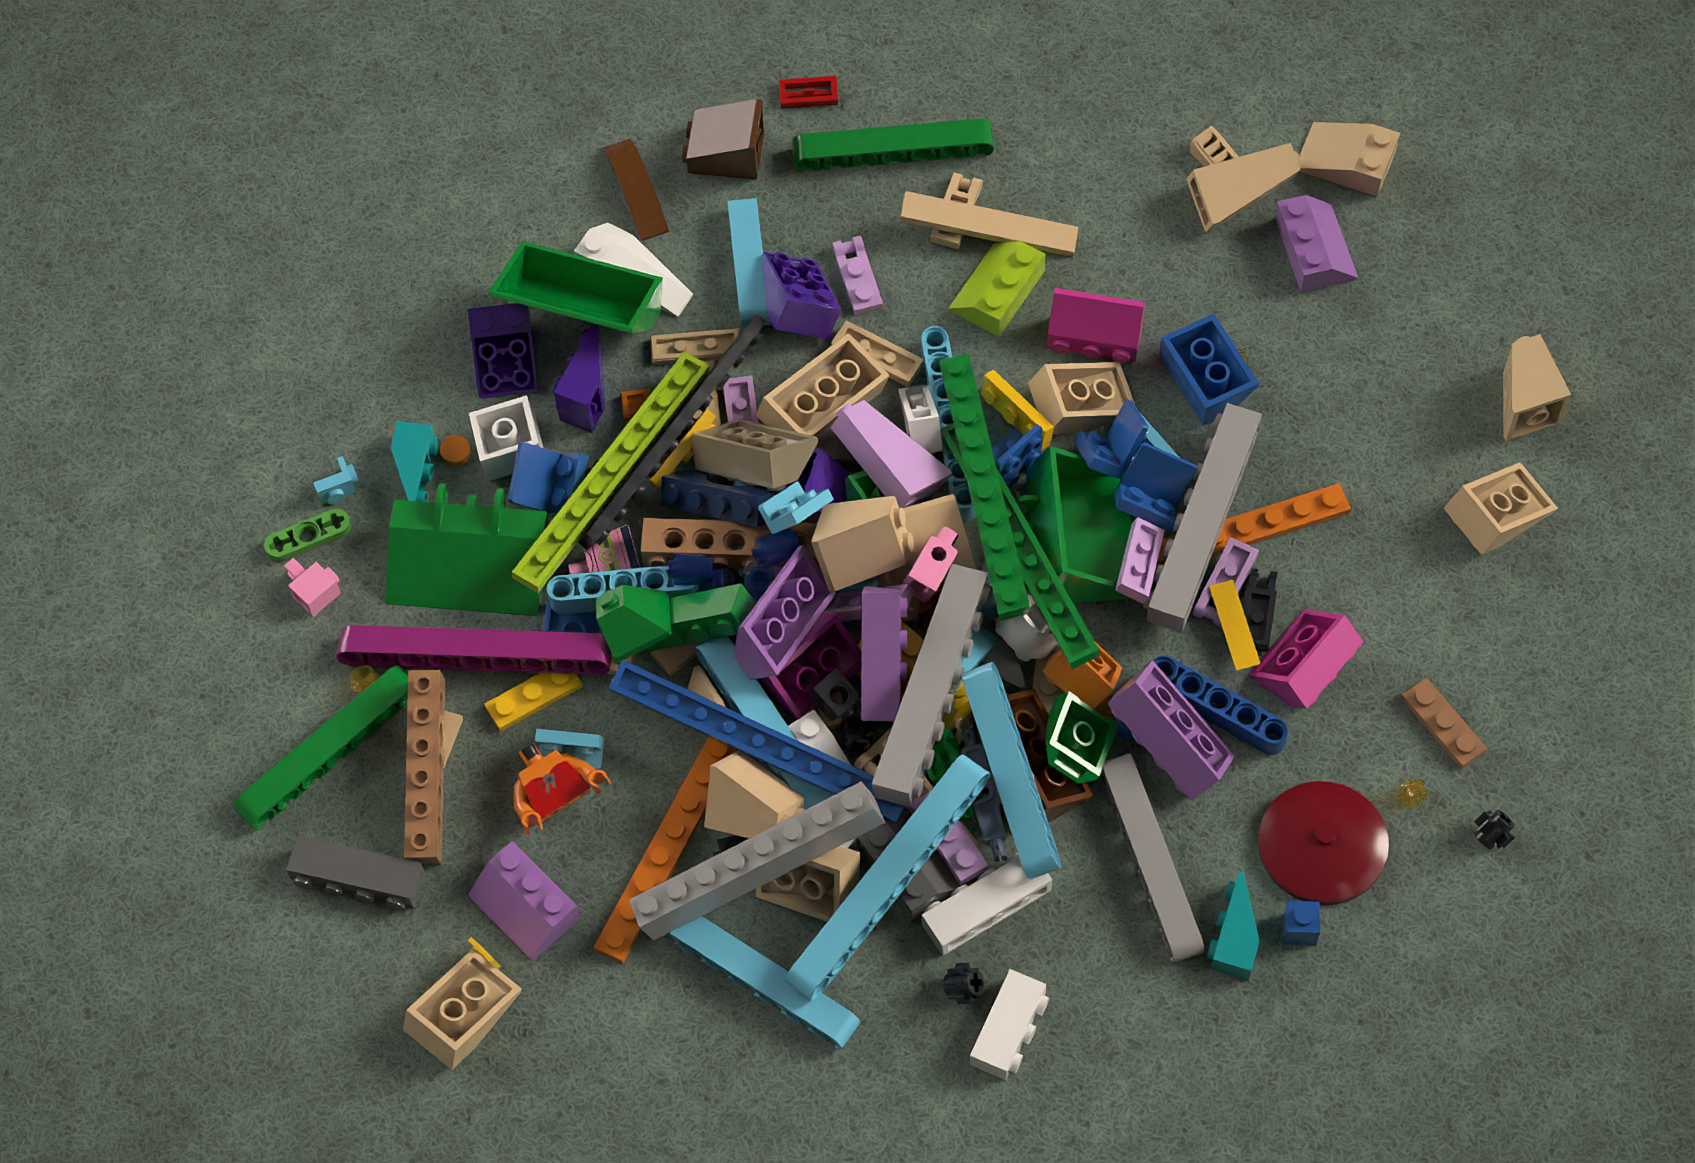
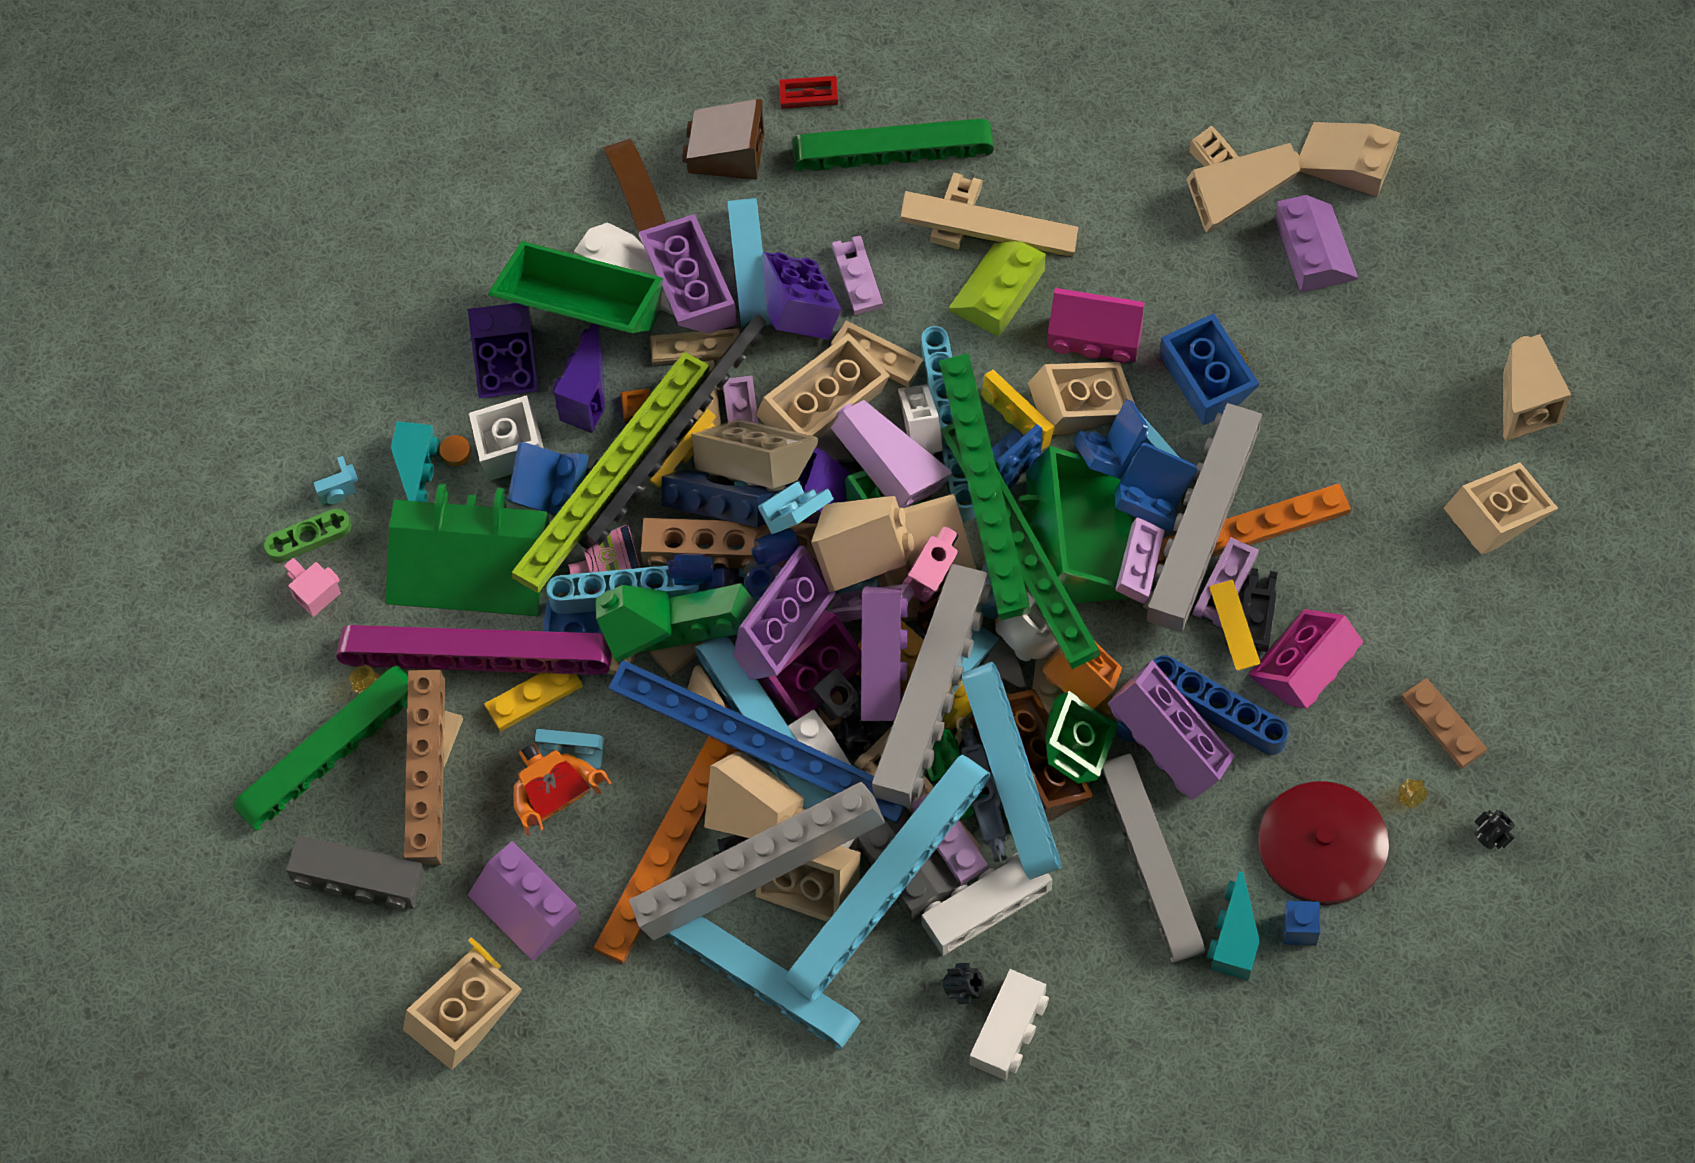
none -> medium lavender slope [639,214,737,334]

